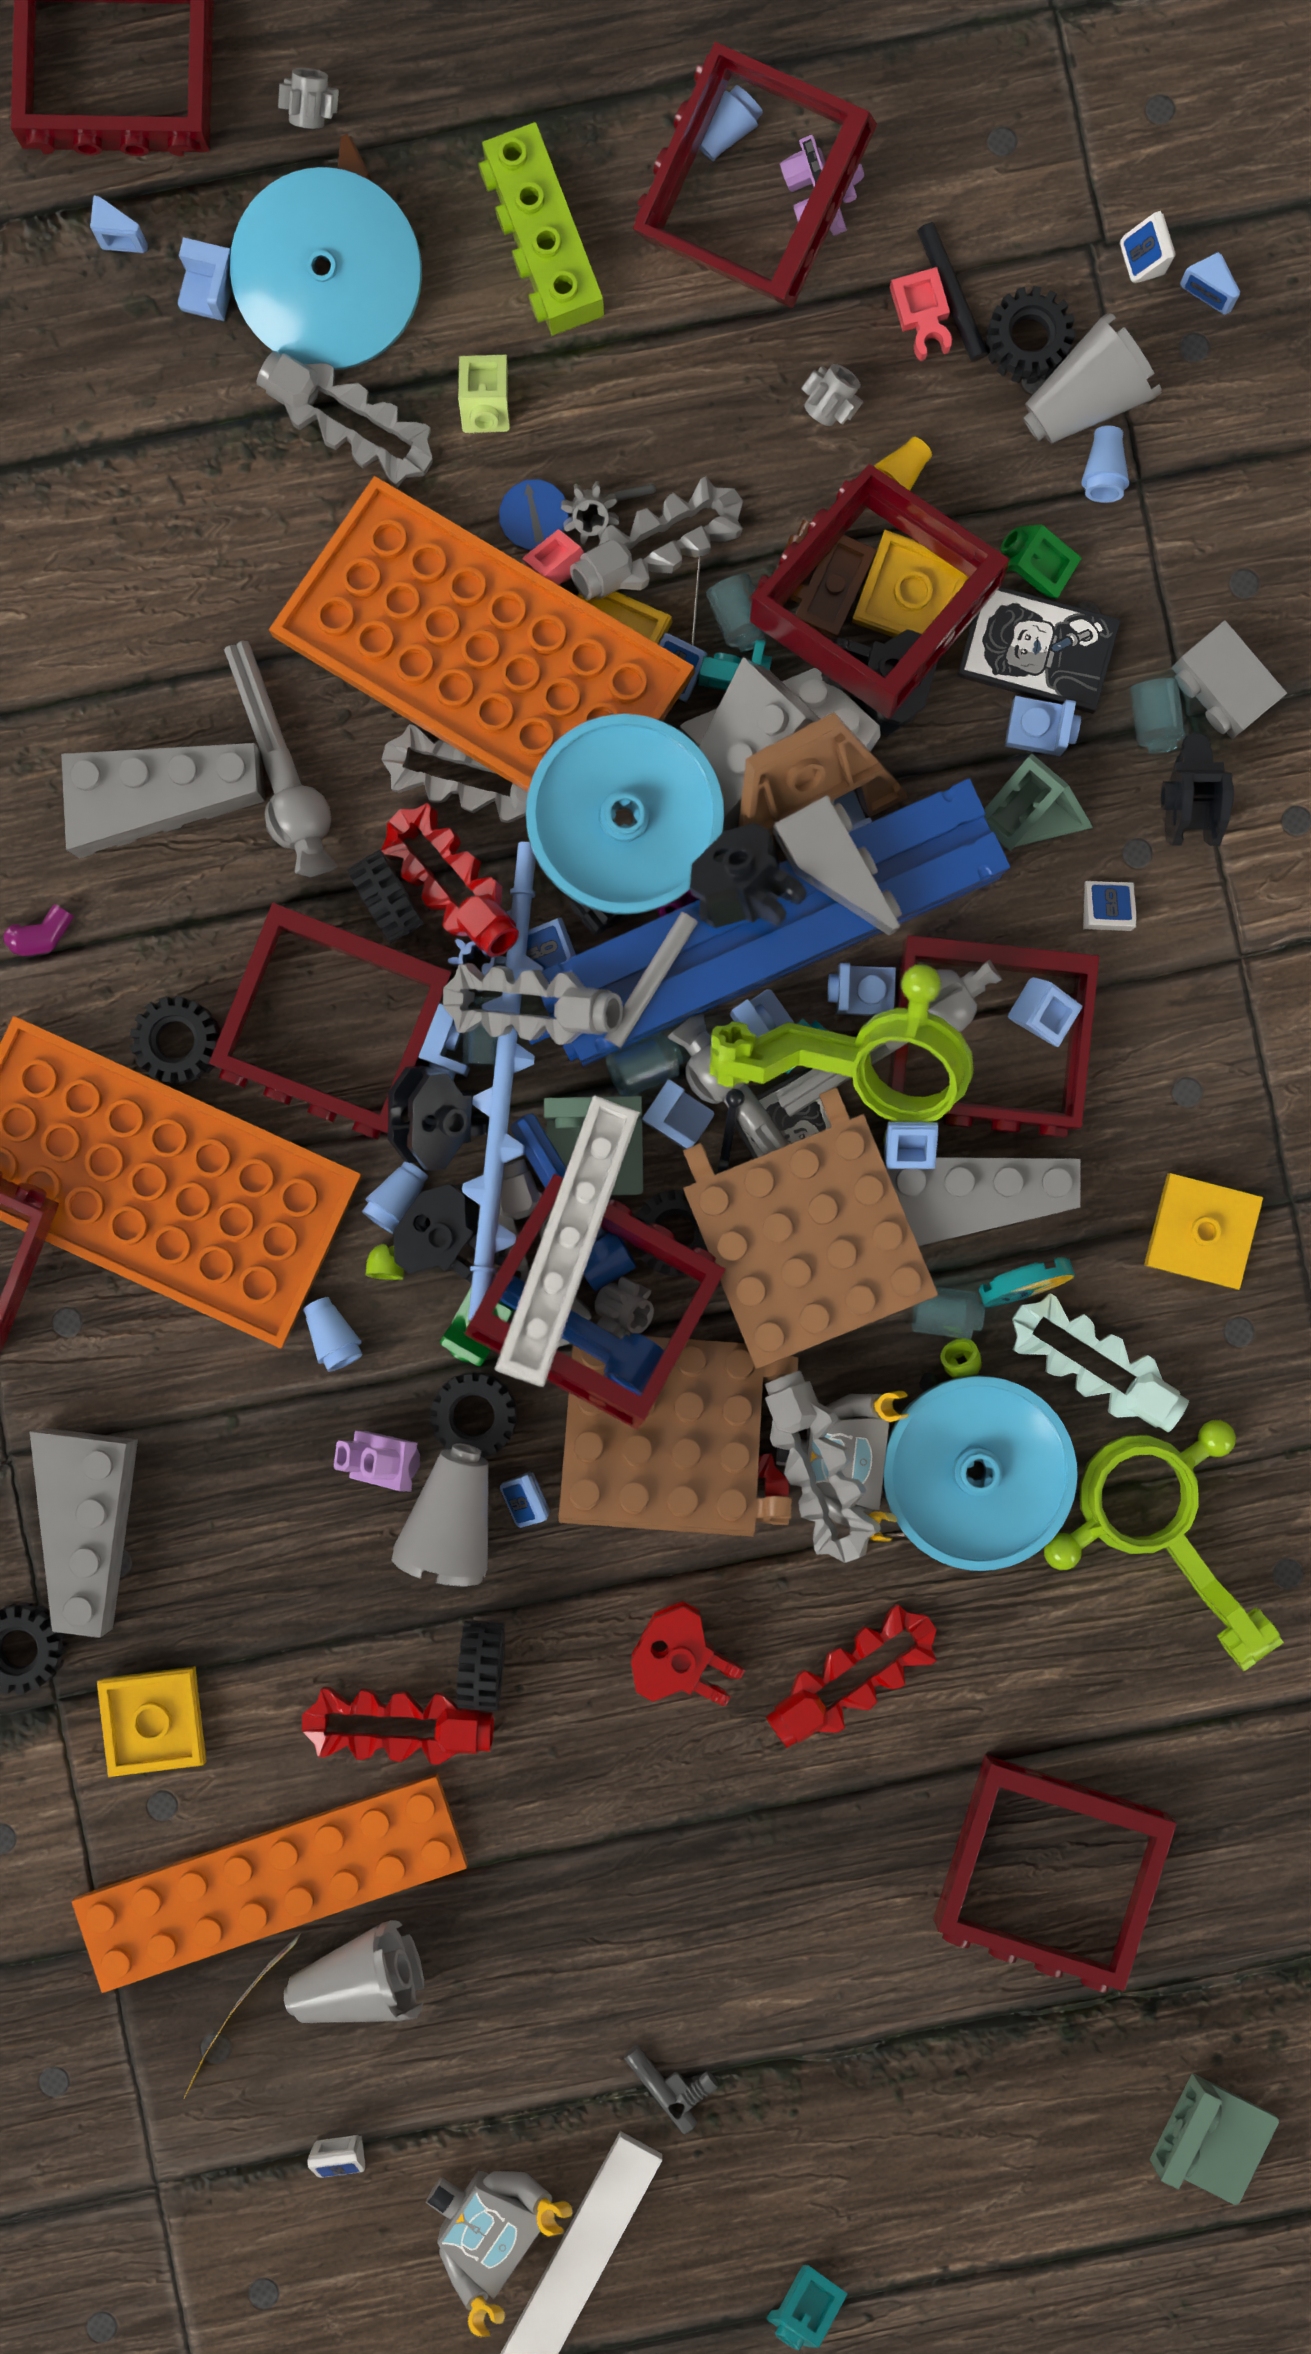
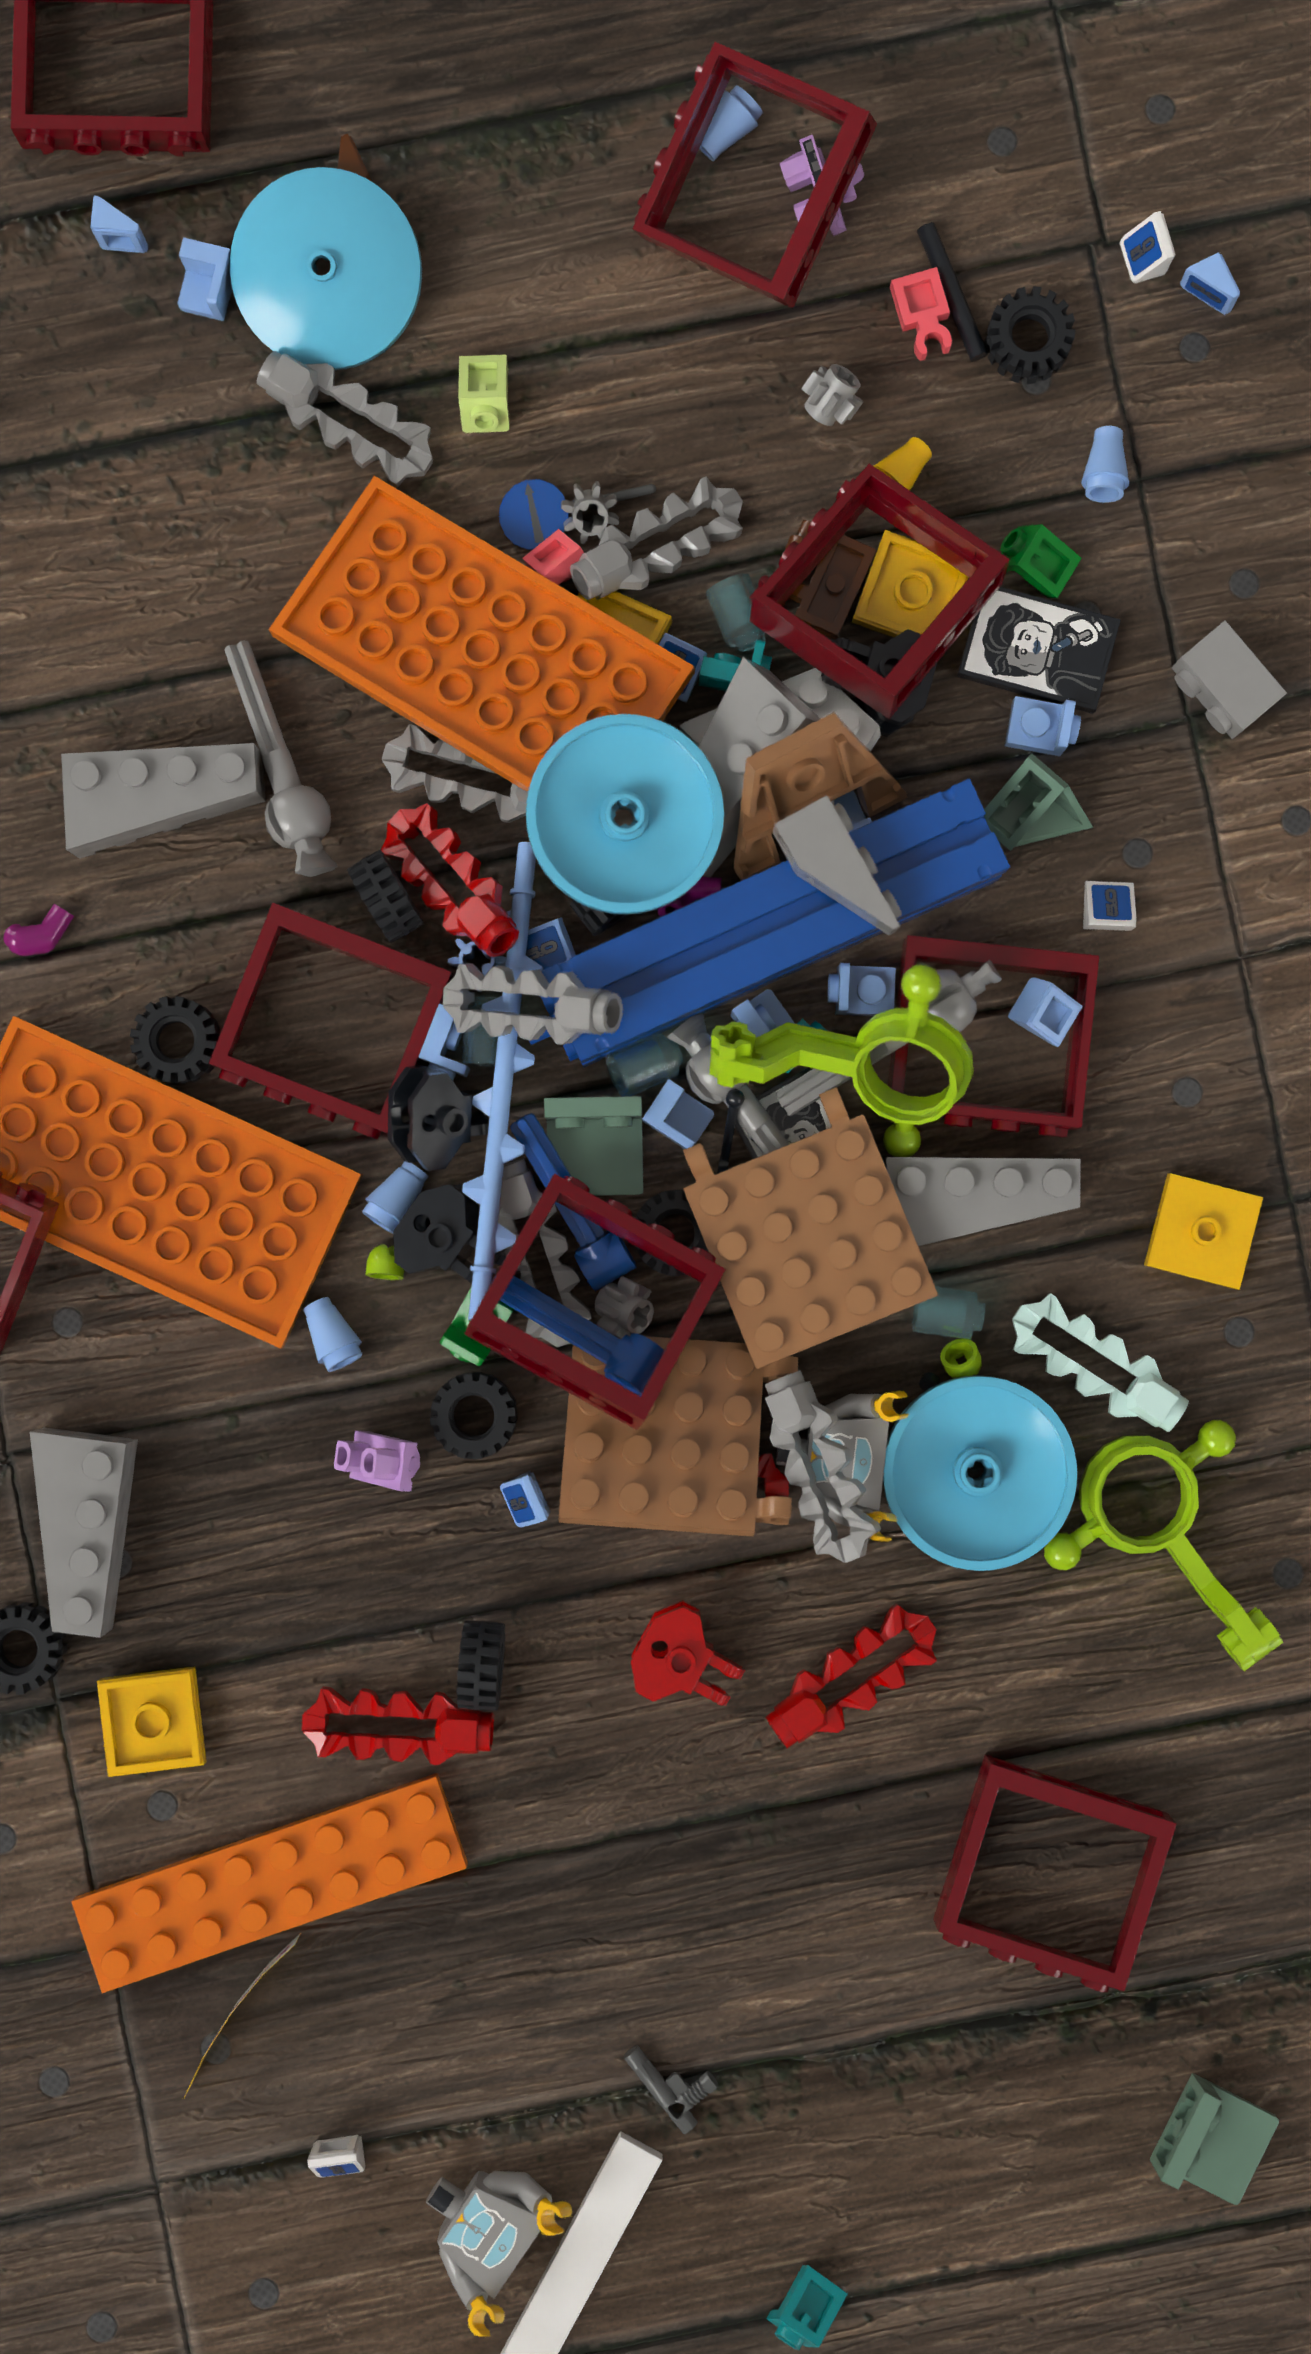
light grey gear [278,68,339,129] -> none
light grey cone [283,1920,424,2023] -> none
light grey cone [392,1443,488,1586] -> none
lime brick [478,122,604,336] -> none
white tile [495,1095,640,1387] -> none
light grey bar [604,912,698,1048] -> none
black hinge [690,823,807,928] -> none
white sticker [692,556,700,646] -> none
light blue slope [884,1122,938,1169] -> none
teal tile [979,1257,1075,1307] -> none
light grey cone [1023,313,1162,444] -> none
clear light blue brick [1130,678,1185,753] -> none
black hinge [1161,732,1234,846] -> none

